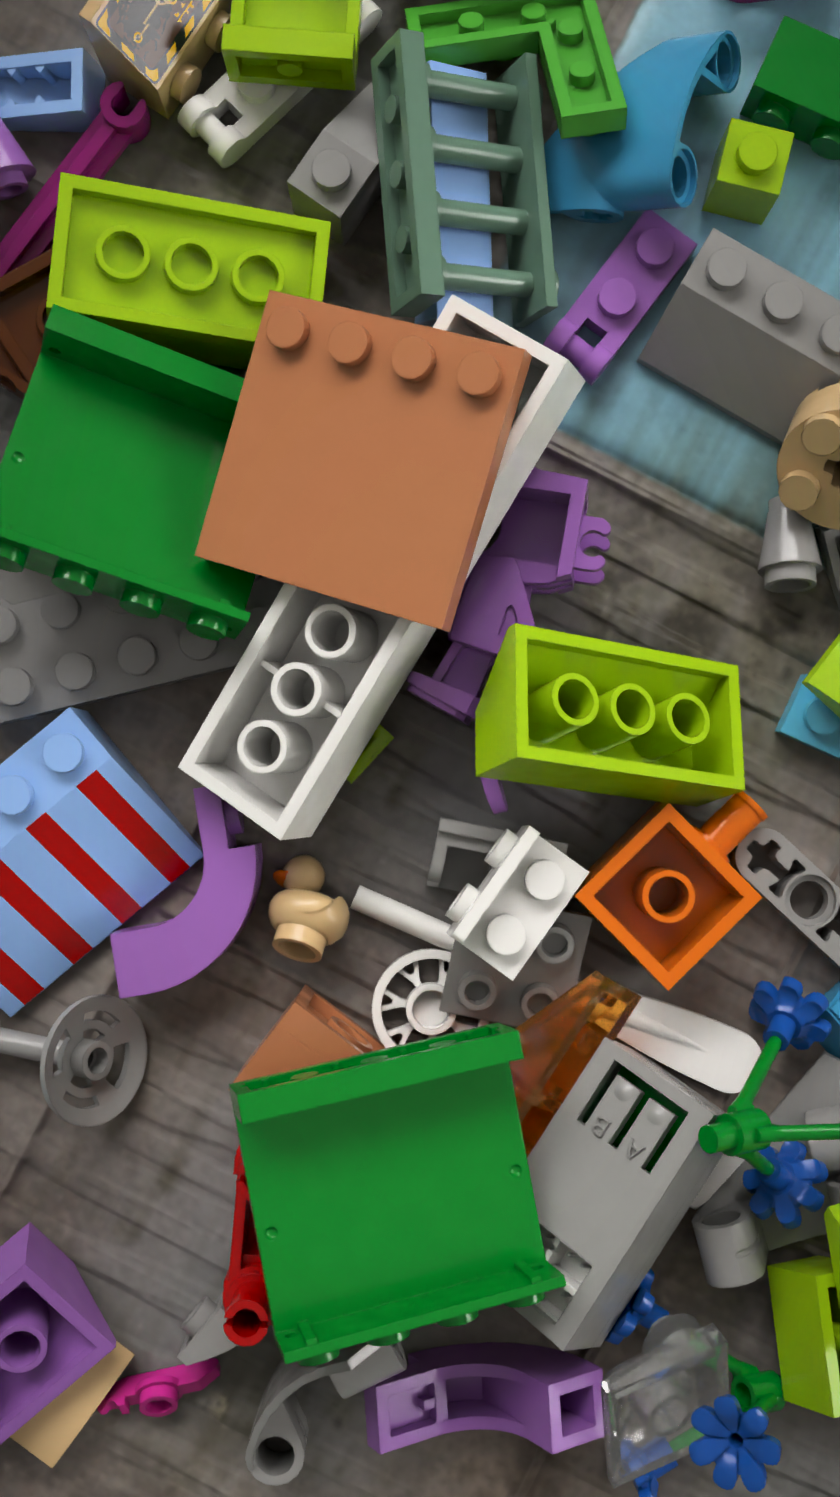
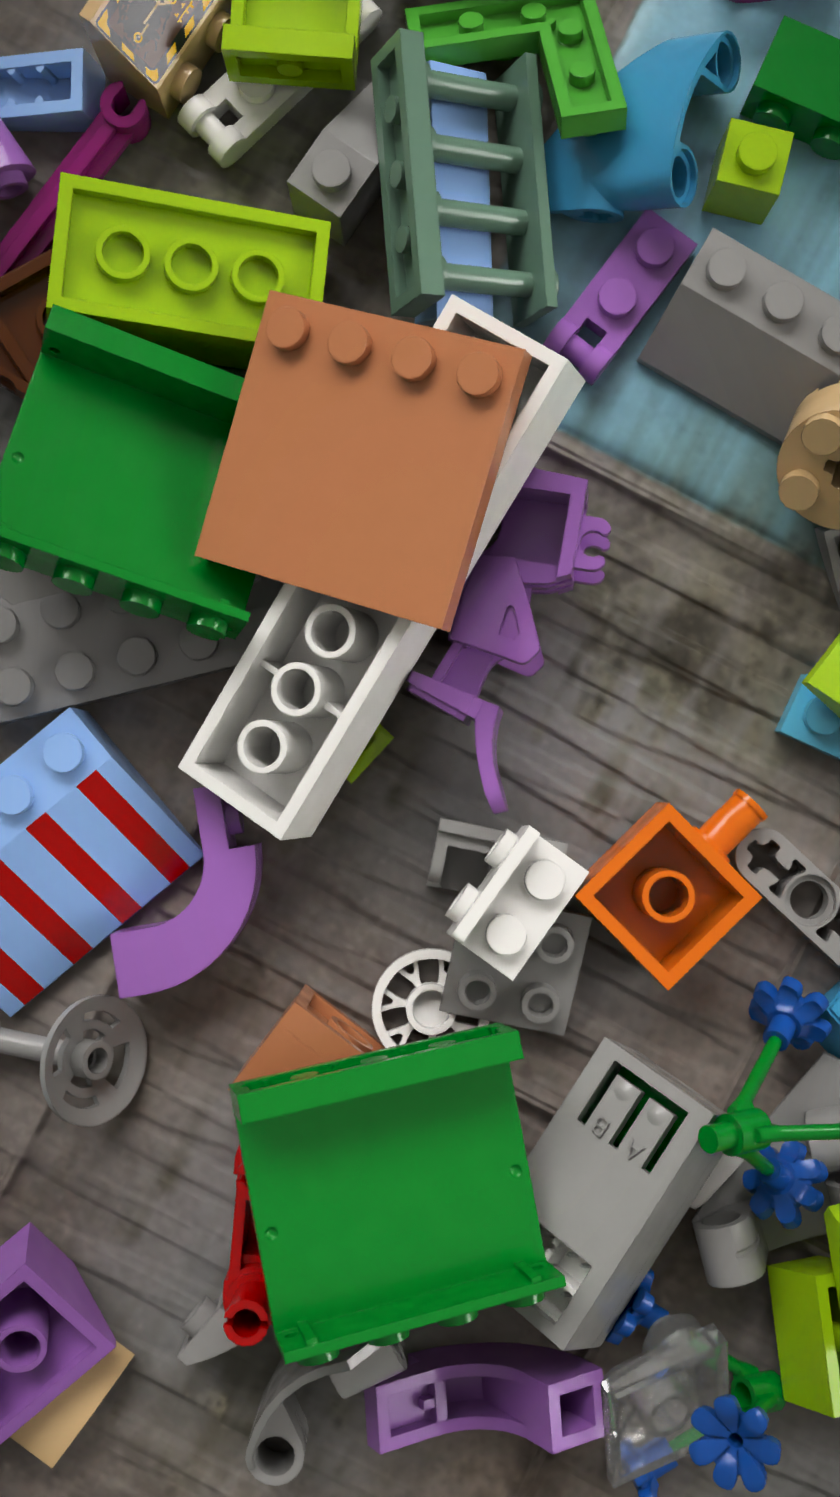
dark pink piece [97,1358,220,1417] -> none
tan animal [268,855,350,963] -> none
white piece [350,885,761,1093] -> none
lime slope [475,623,745,807] -> none
clear orange slope [509,971,642,1157] -> none
light grey cone [758,496,823,593] -> none

